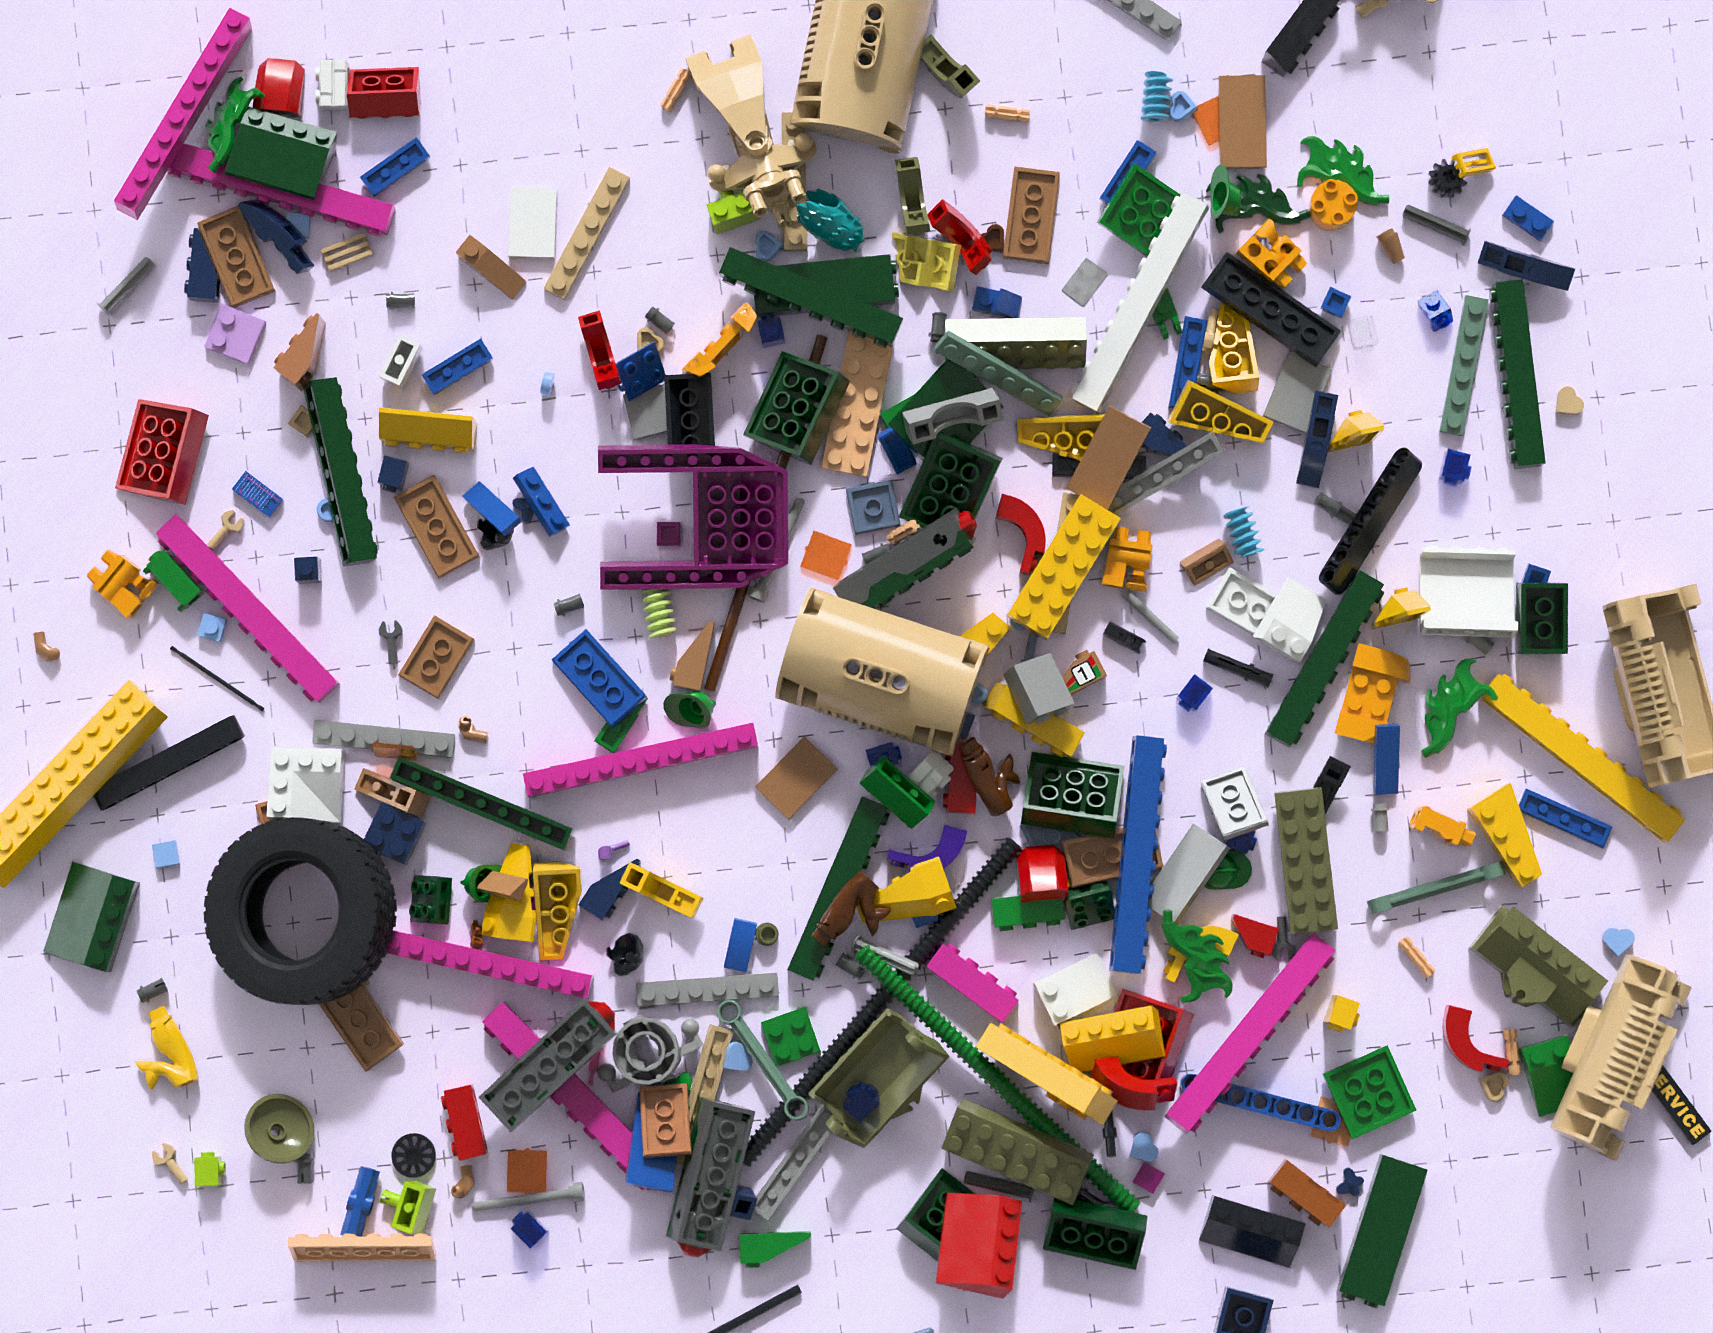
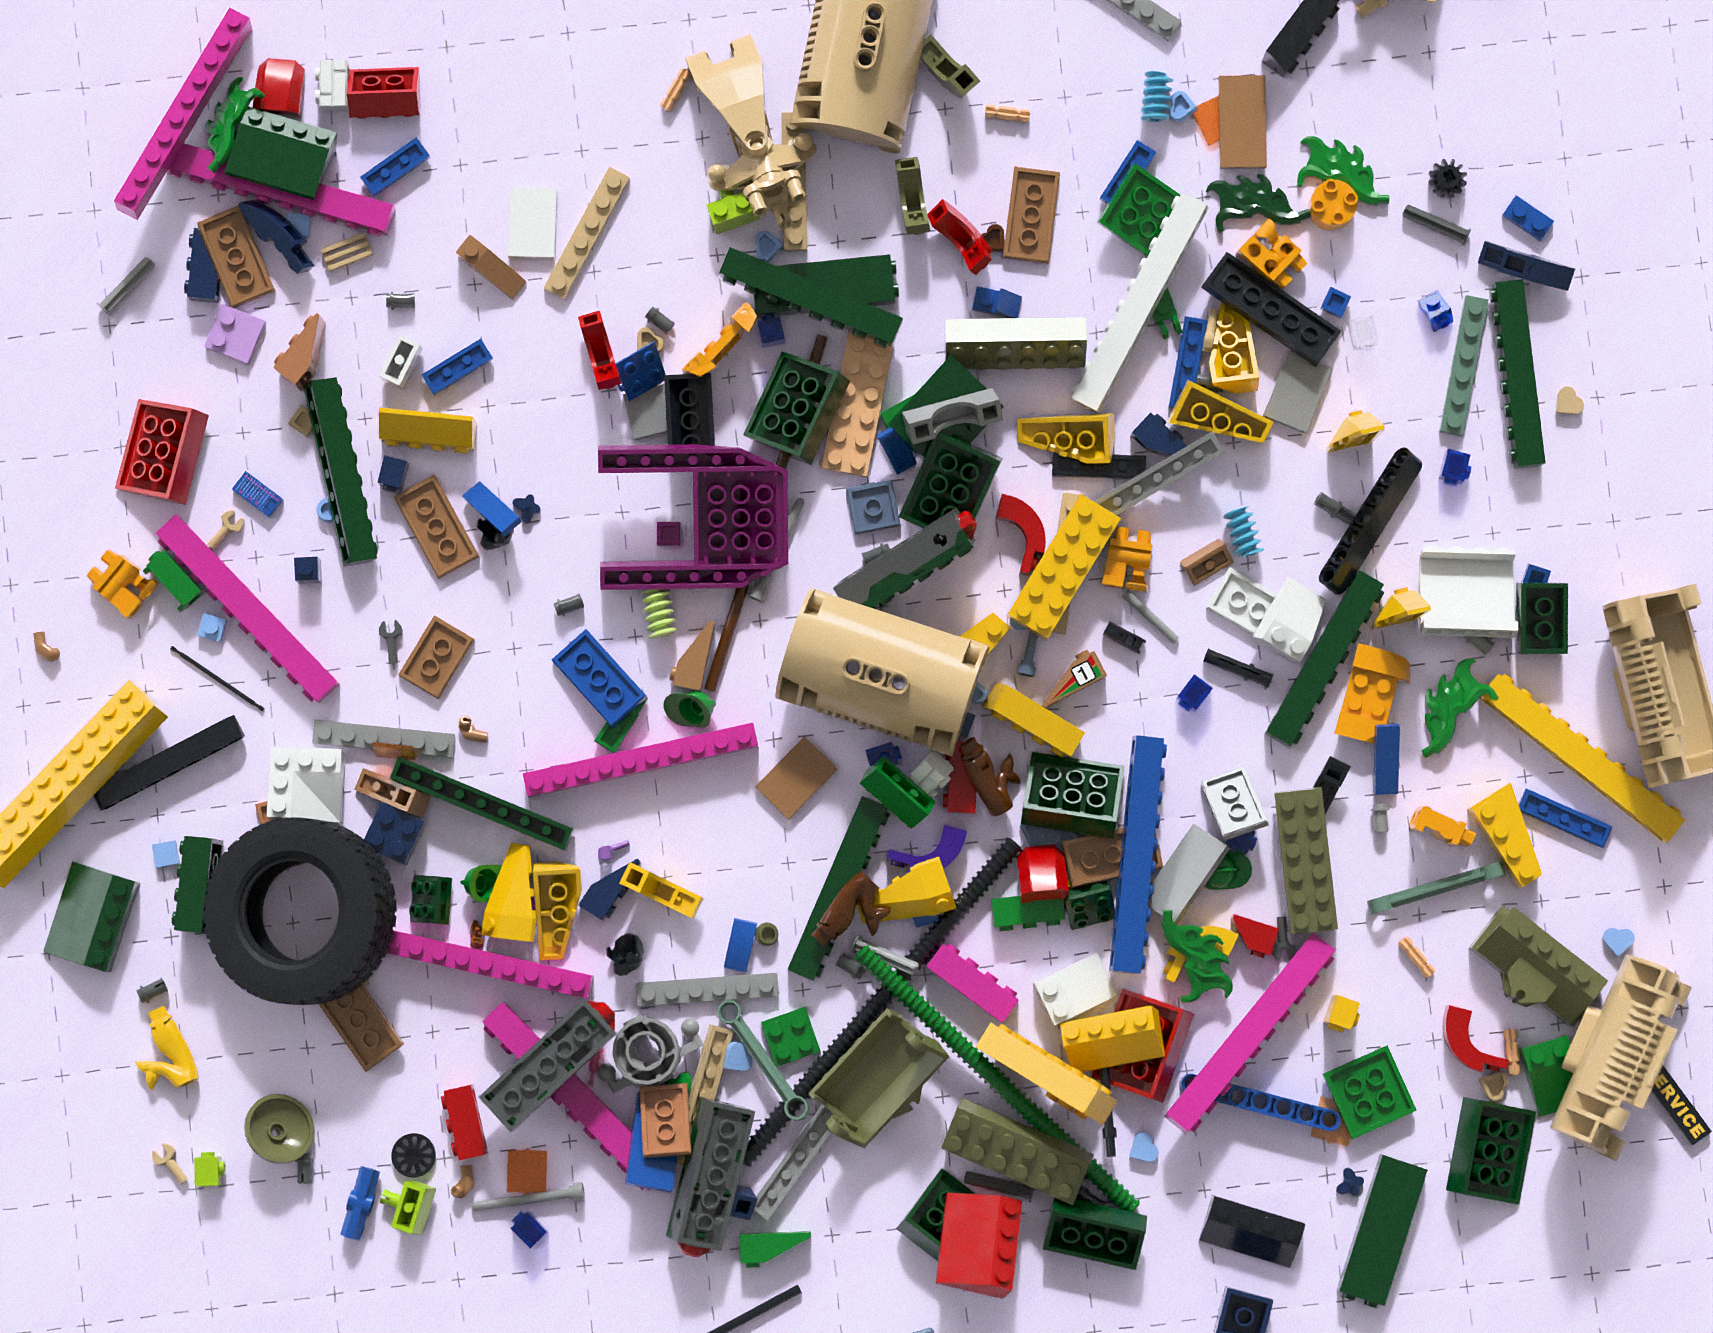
light nougat plate [288,1233,436,1261] -> none
medium nougat slope [477,871,529,902] -> none
blue plate [513,466,570,537] -> none
light blue tile [540,372,555,396] -> none
teal head [796,188,865,252] -> none
clear orange piece [800,531,852,581] -> none
clear blue brick [843,1081,880,1123] -> none
light nougat axle [887,520,920,545] -> none
light yellow slope [891,232,961,291] -> none
dark grey pin [928,312,947,343] -> none
sand green plate [935,330,1063,416] -> none
light grey brick [1003,653,1074,725] -> none
flat silver sticker [1062,258,1108,306] -> none
medium nougat tile [1066,406,1152,510] -> none
red arch [1091,1057,1178,1111] -> none
magenta tile [1132,1162,1165,1194] -> none
green piece [1210,164,1241,219] -> none
dark orange wedge [1267,1159,1346,1228] -> none
dark blue slope [1296,390,1339,488] -> none
medium nougat cone [1376,228,1405,264] -> none
yellow tile [1451,148,1497,178] -> none
none -> dark green brick [171,836,224,934]
none -> dark green slope [1446,1097,1536,1205]

